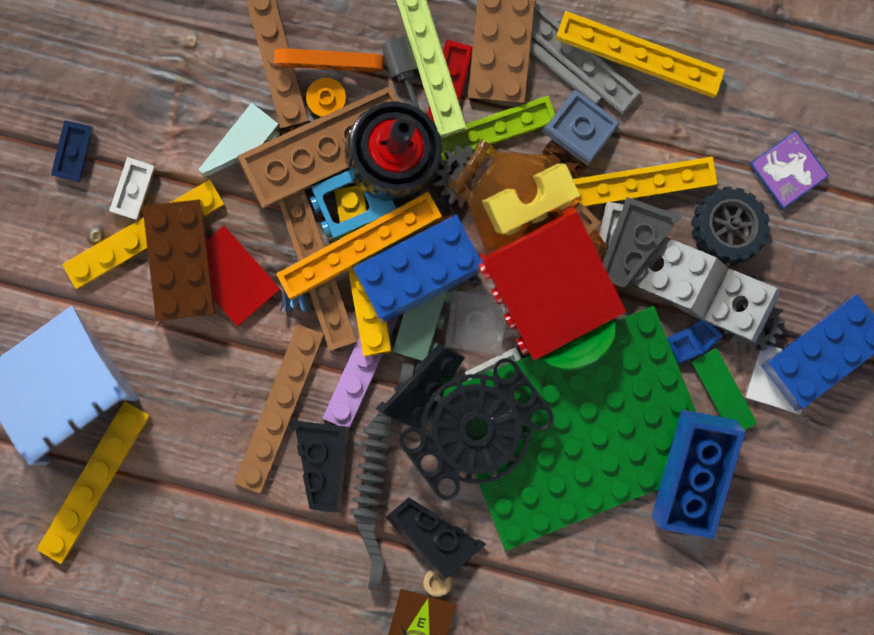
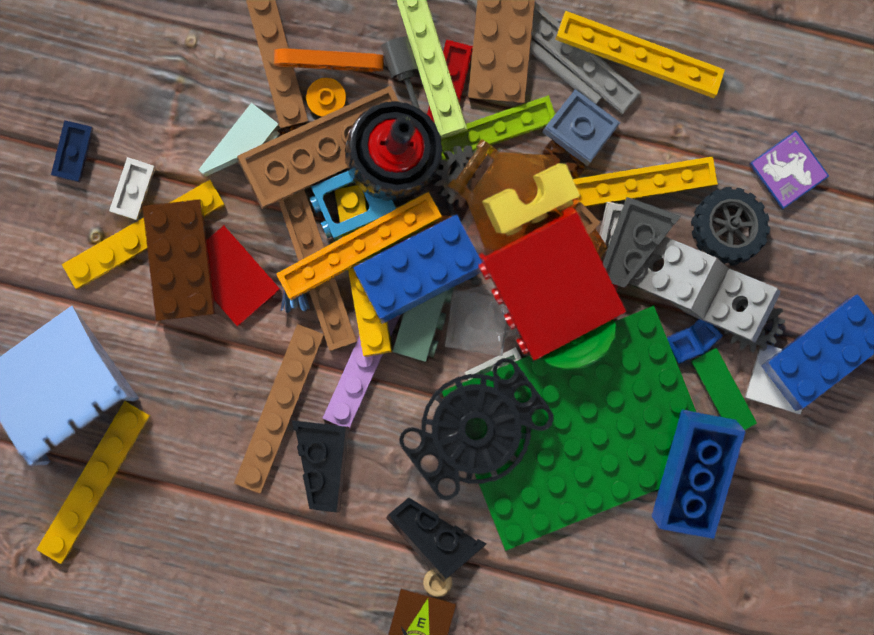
dark grey piece [351,362,414,591] -> none
black wing [375,344,465,429] -> none

